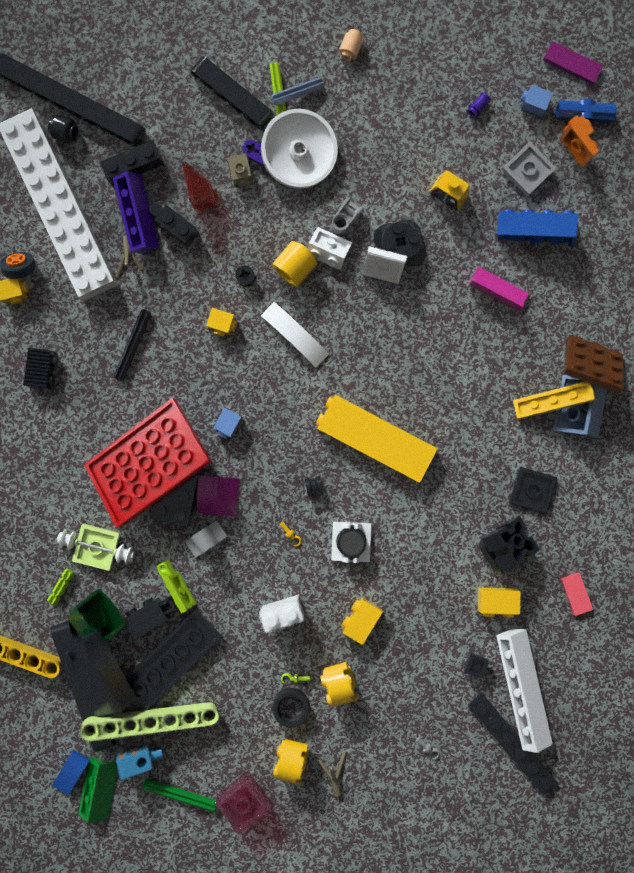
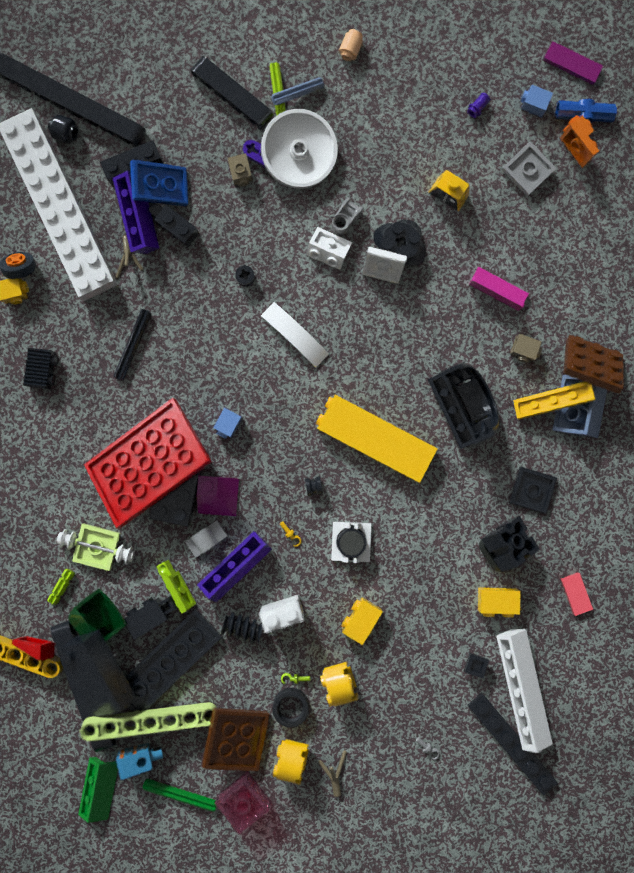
blue slope [52,750,90,796] -> none
clear red slope [182,162,219,211] -> none
yellow brick [206,308,237,337] -> none
yellow piece [272,241,317,287] -> none
blue wedge [497,209,578,247] -> none
none -> red slope [12,636,55,661]
none -> blue tile [130,160,188,206]
none -> dark purple brick [197,531,272,602]
none -> reddish brown plate [202,708,270,771]
none -> black piece [221,612,263,644]
none -> black piece [427,362,500,449]
none -> dark tan brick [510,334,542,363]

